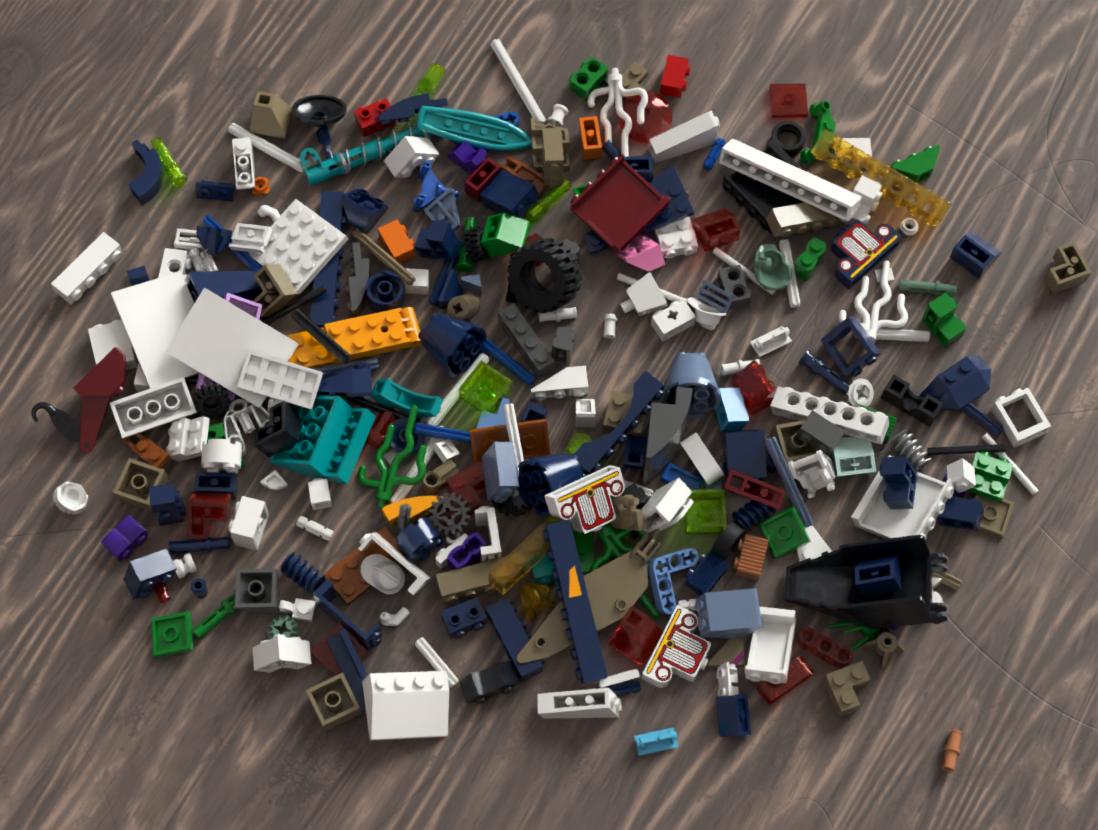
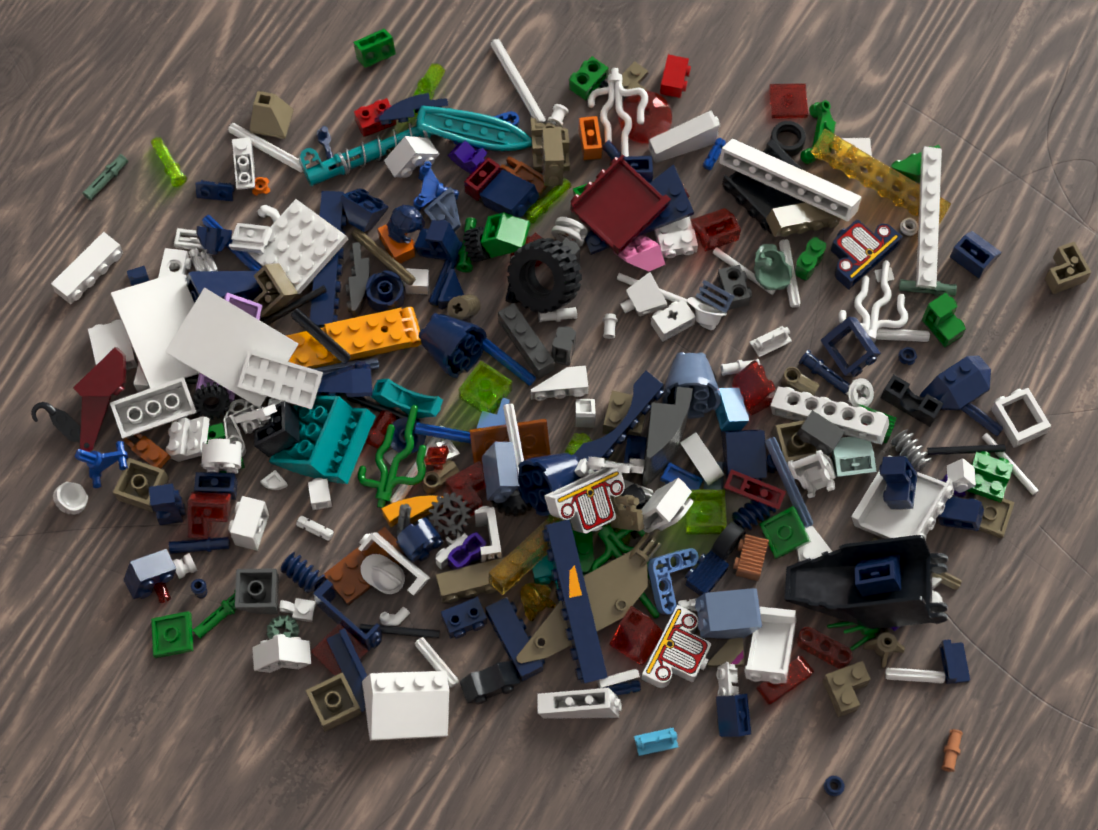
dark purple brick [101,515,148,561] -> none
dark blue arch [129,139,164,206] -> none
black dish [292,95,347,127] -> none
white axle [426,353,489,426] -> none
sand blue slope [461,274,482,294] -> none
dark blue panel [520,402,547,422] -> none
white brick [840,175,882,226] -> none
none -> blue axle [75,441,128,488]
none -> sand green pin [82,154,128,201]
none -> white plate [234,404,277,431]
none -> green brick [353,28,396,68]
none -> black bar [360,624,440,638]
none -> dark blue helmet [387,205,425,243]
none -> clear red tile [424,446,449,470]
none -> white head [551,217,588,247]
none -> white tile [575,458,594,477]
none -> white plant [586,457,645,474]
none -> dark tan piece [780,367,820,396]
none -> dark blue plate [824,776,845,797]
none -> white axle [885,668,945,683]
none -> dark blue plate [898,347,917,365]
none -> white plate [916,147,942,289]
none -> dark blue panel [939,639,970,684]

